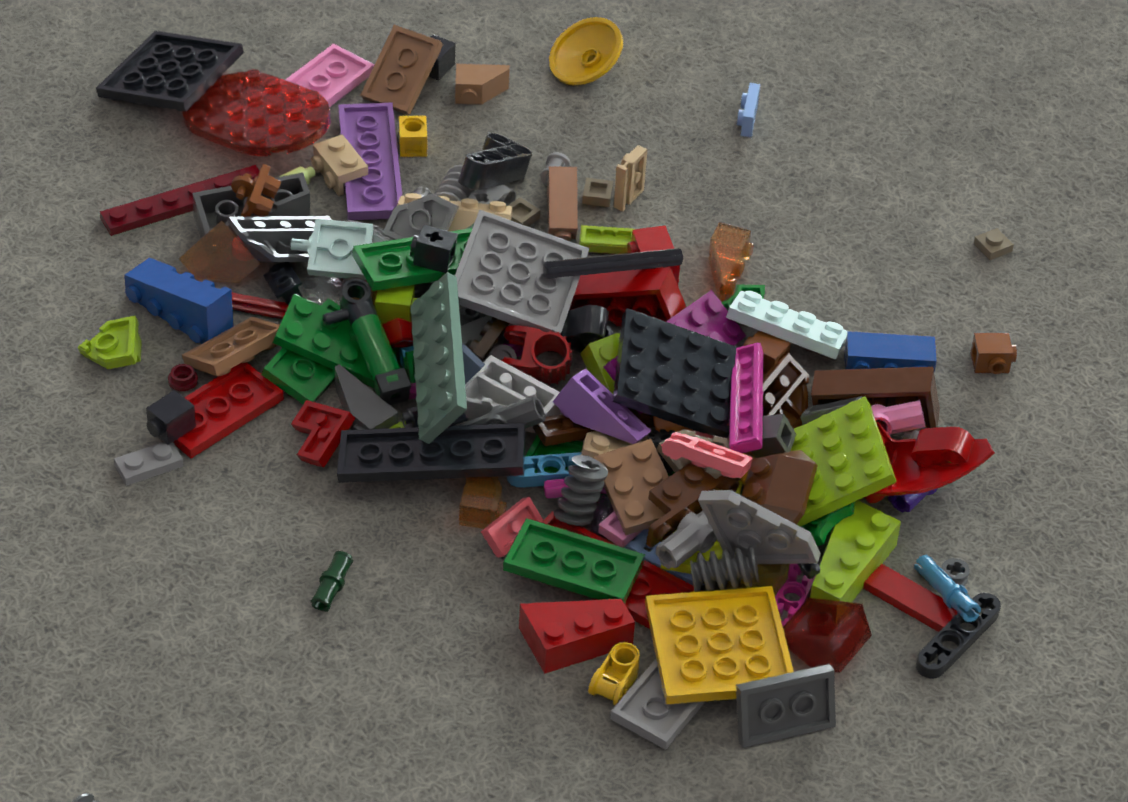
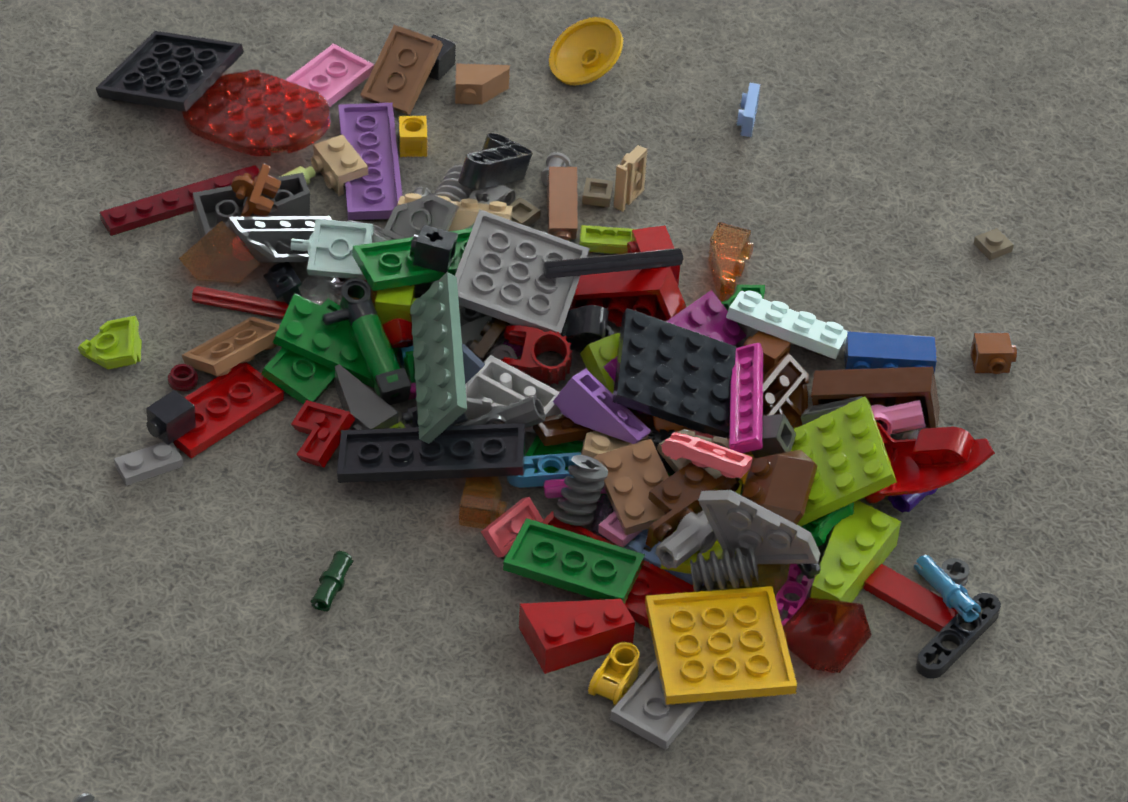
blue wedge [124,258,234,344] -> none
dark grey plate [736,664,836,748] -> none

